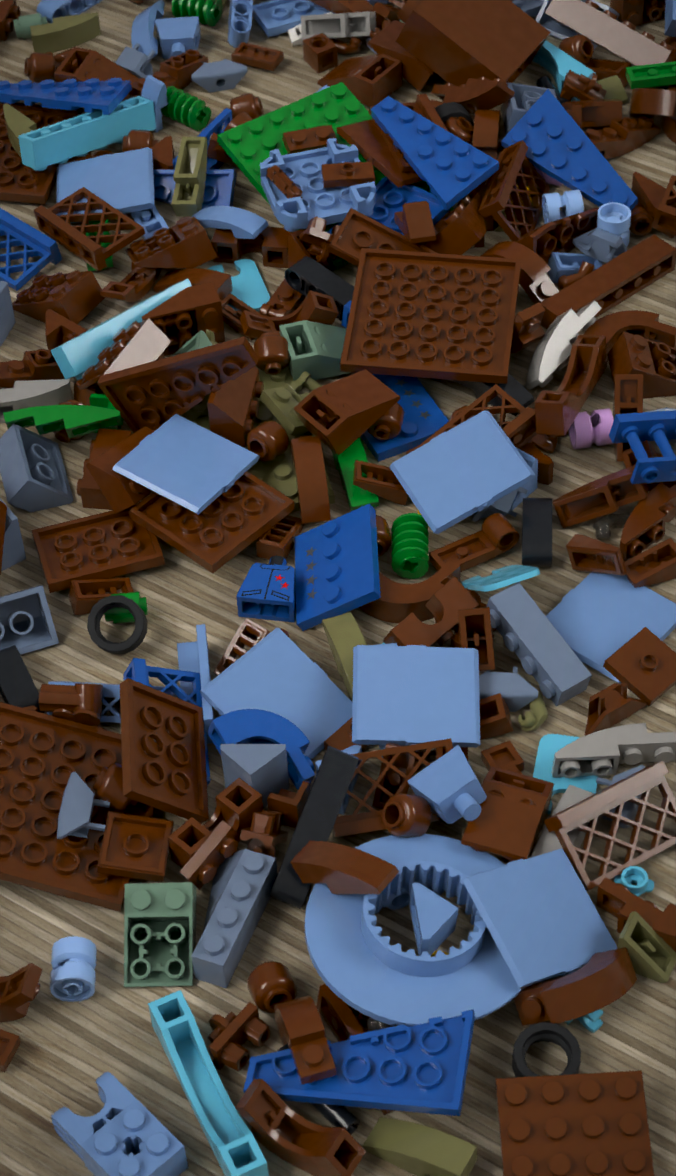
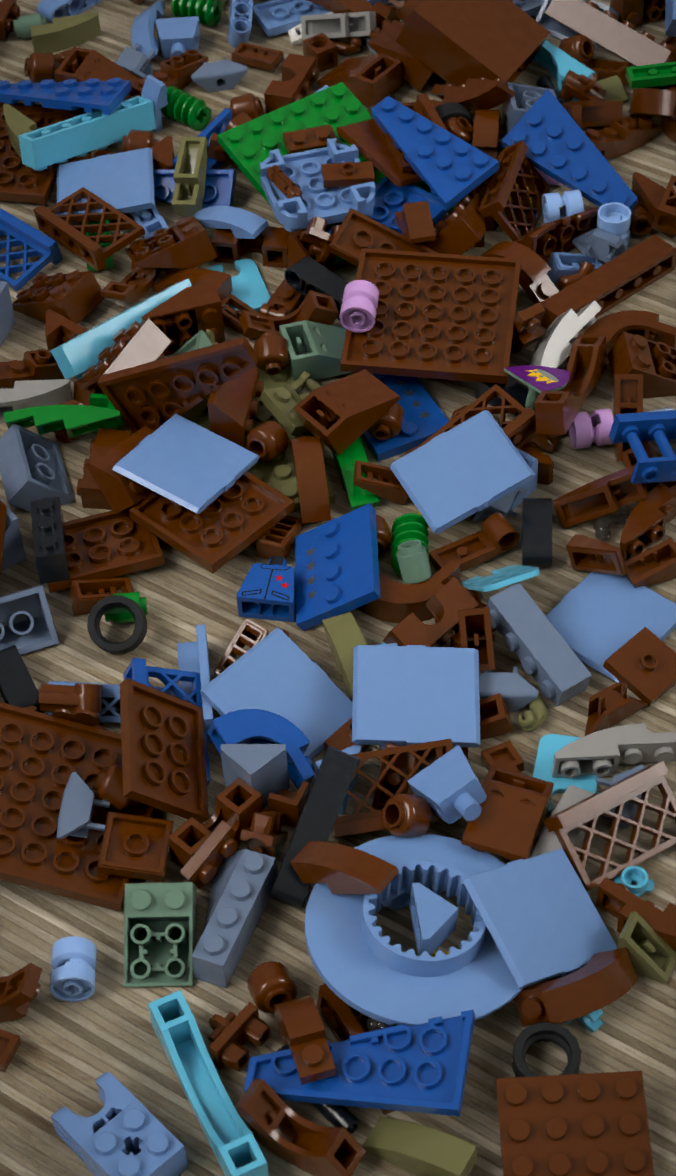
none -> black arch [30,497,70,584]
none -> reddish brown arch [264,53,319,113]
none -> lavender wheel [339,280,379,333]
none -> sand green brick [396,540,432,584]
none -> shield [504,365,570,410]

